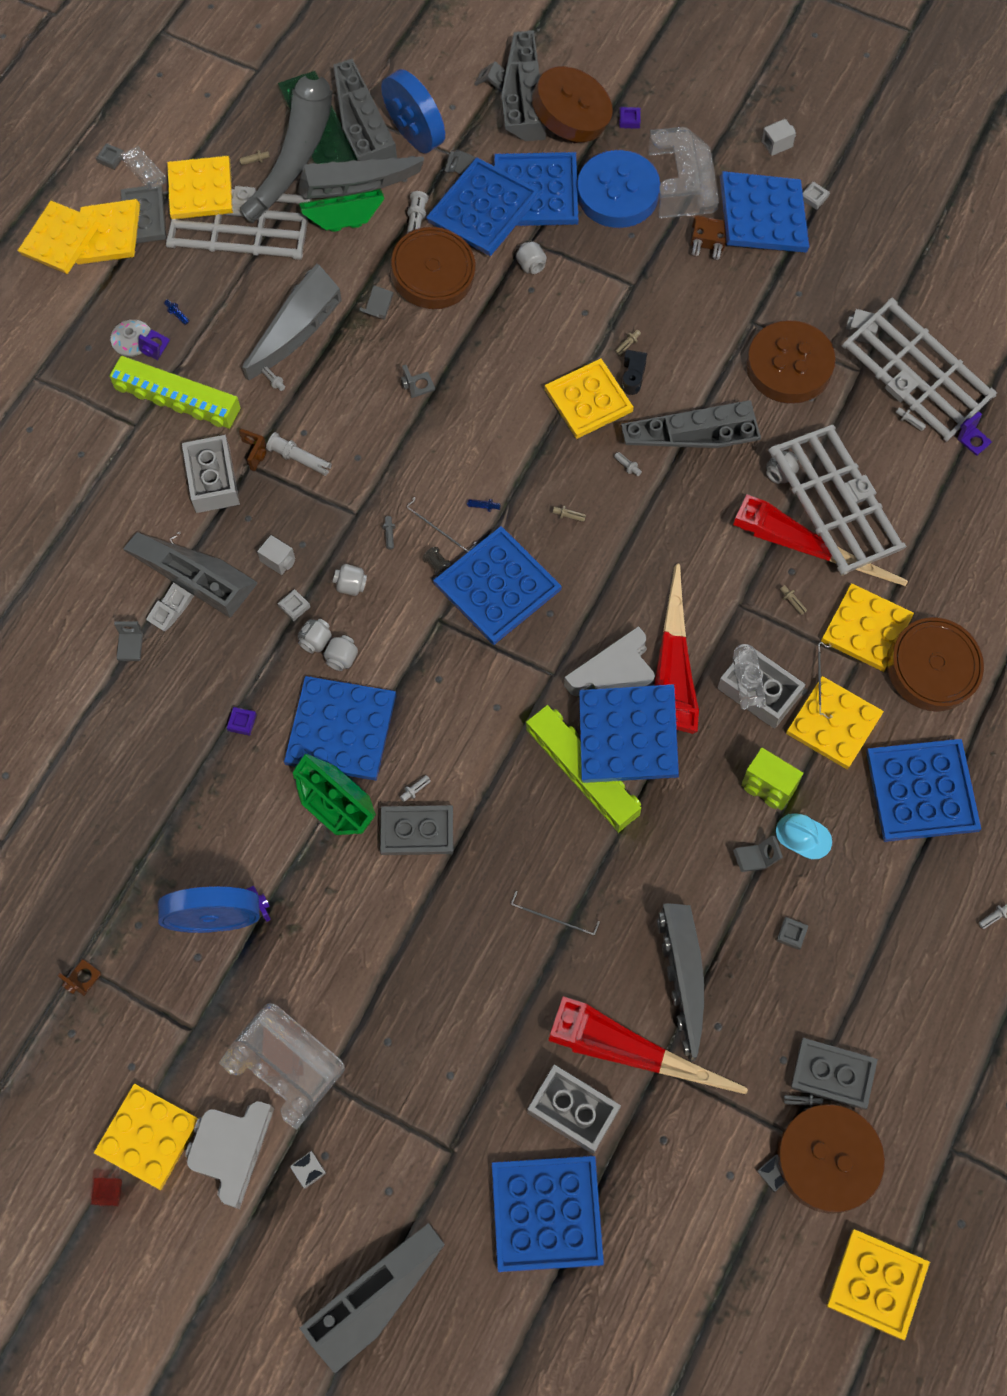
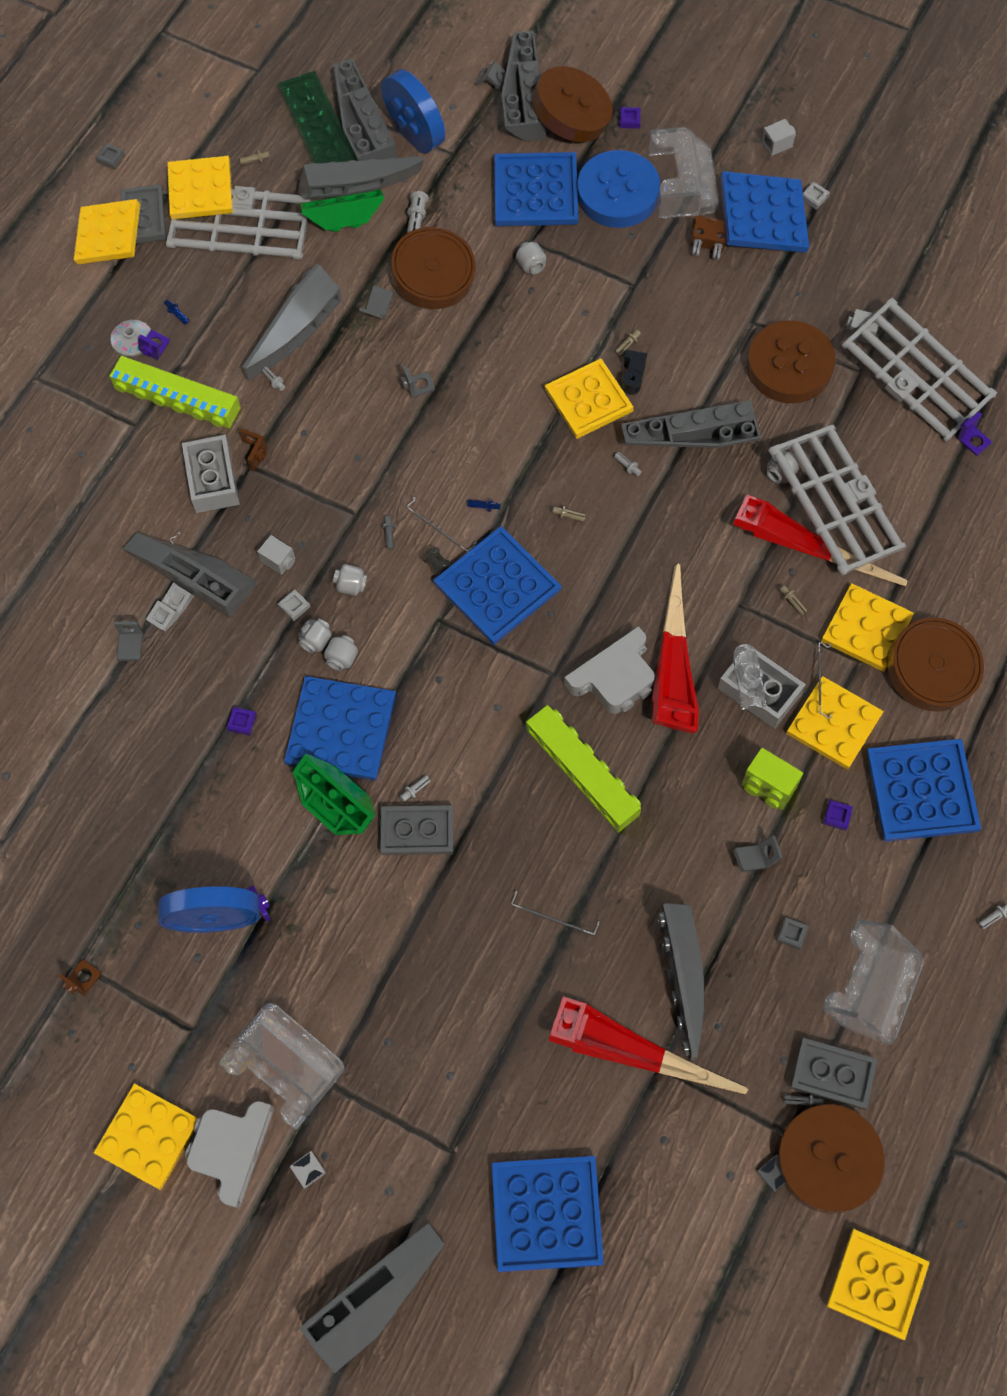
yellow plate [18,201,100,274] -> none
clear red plate [91,1178,122,1206] -> none
clear tile [120,146,167,190] -> none
dark grey animal [240,75,333,223] -> none
light grey pin [266,432,332,476] -> none
blue plate [426,157,541,256] -> none
dark grey bracket [445,150,484,174] -> none
light grey brick [528,1065,621,1155] -> none
blue plate [579,684,679,783] -> none
medium azure piece [776,813,832,859] -> none
light grey piece [896,407,926,431] -> none
none -> dark purple tile [823,800,853,831]
none -> clear windscreen [823,919,923,1045]

